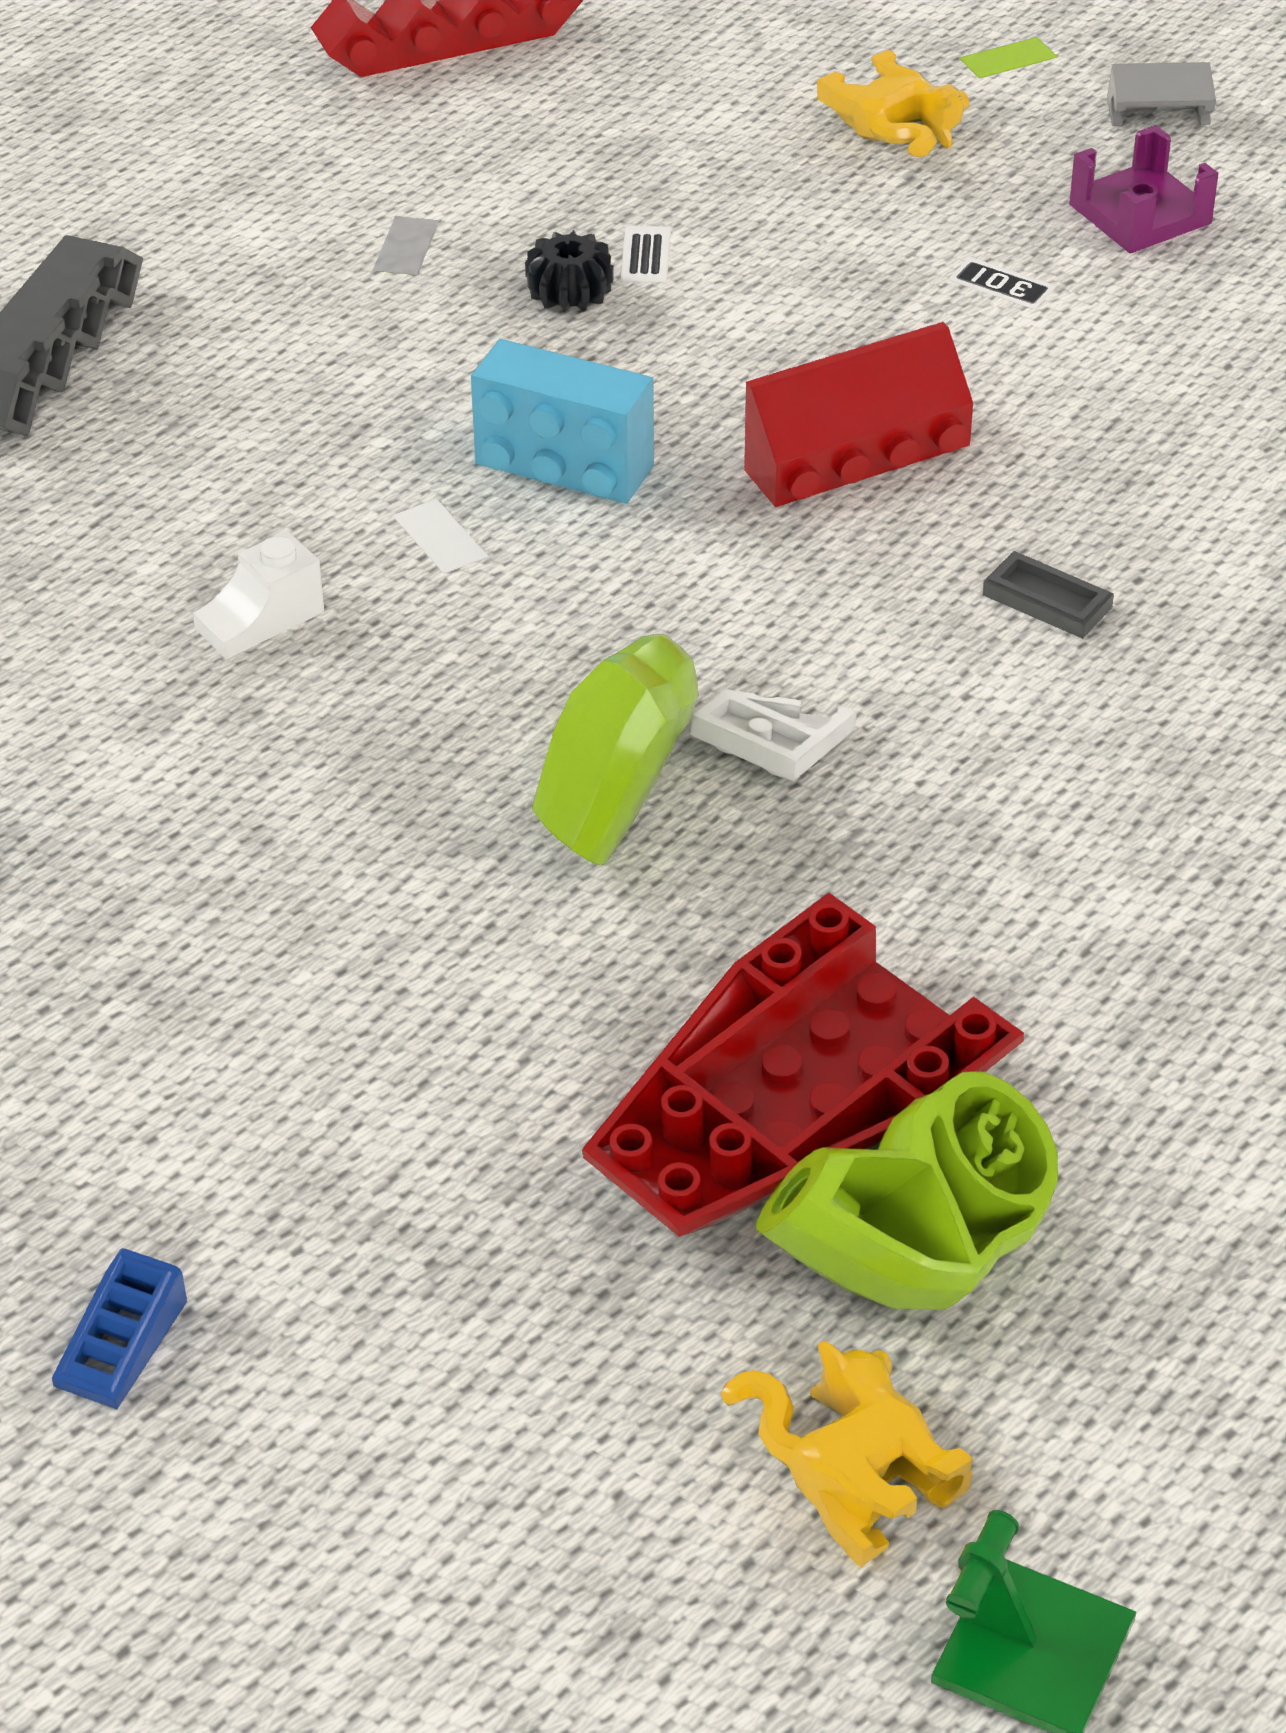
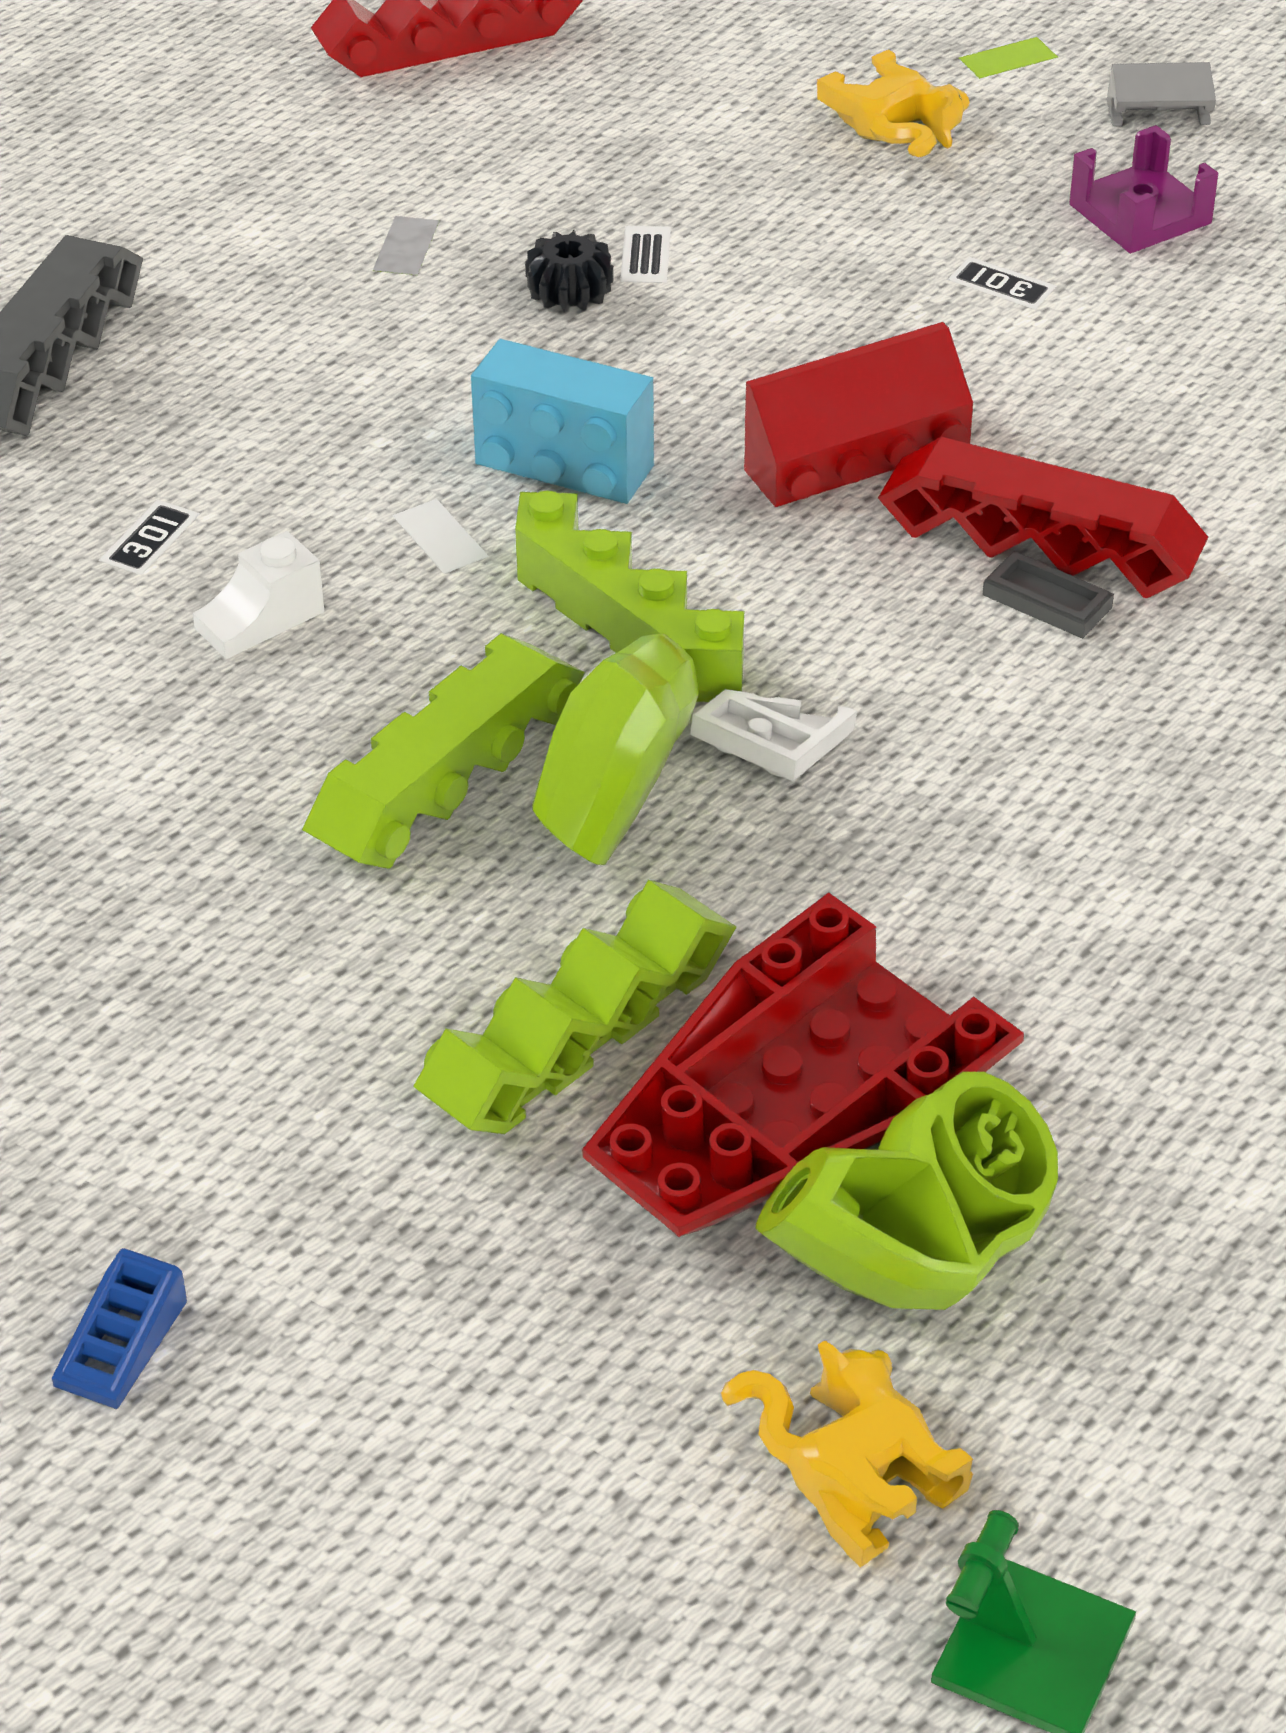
none -> sticker [99,499,200,575]
none -> lime brick [302,633,585,869]
none -> lime brick [413,879,737,1135]
none -> lime brick [515,491,744,702]
none -> red brick [878,437,1209,598]

